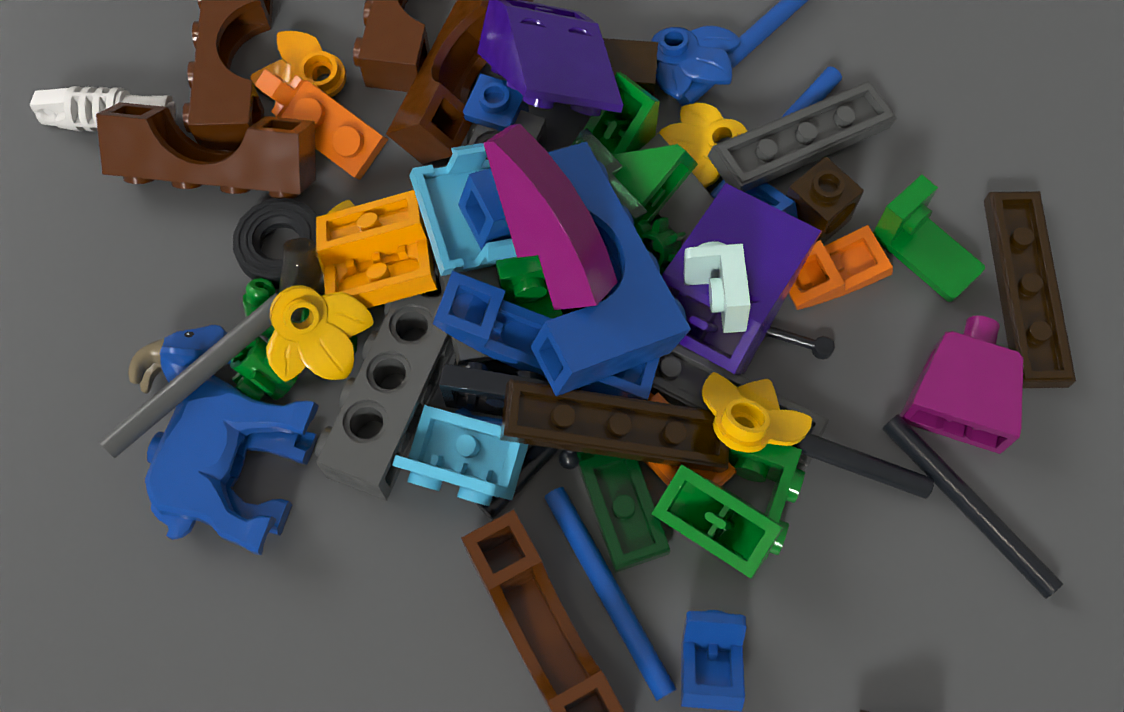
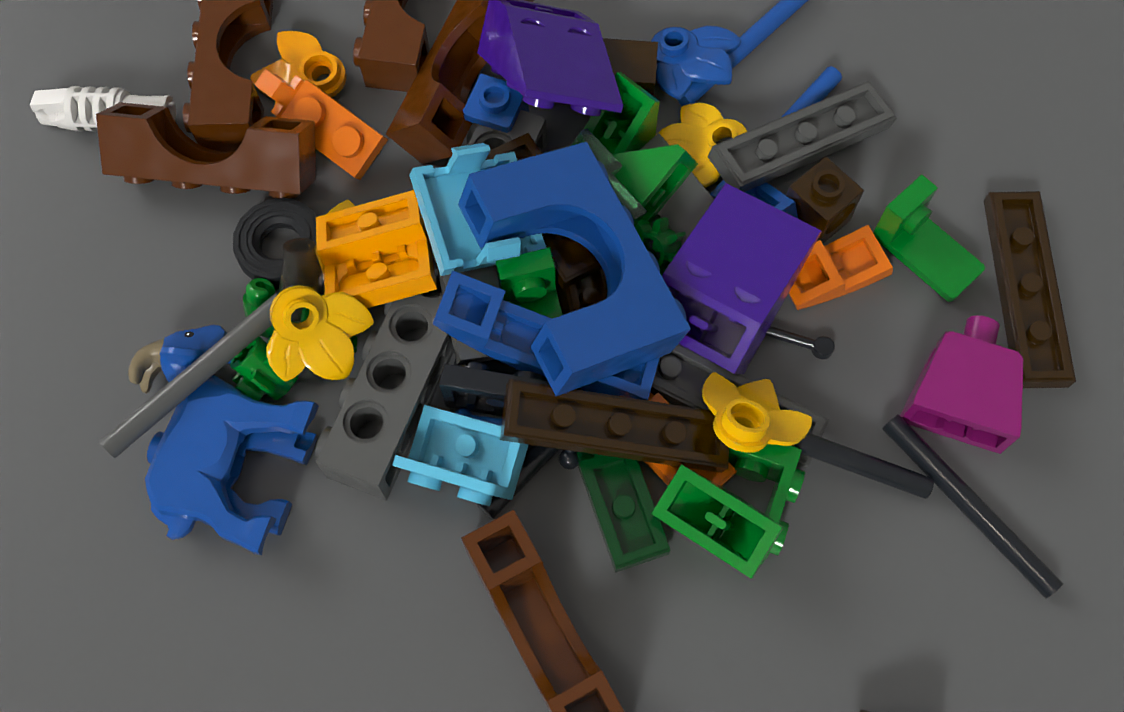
magenta slope [483,124,617,310] -> none
blue bar [544,487,677,701] -> none
blue bracket [681,610,747,712] -> none
light aqua bracket [683,242,751,333] -> none

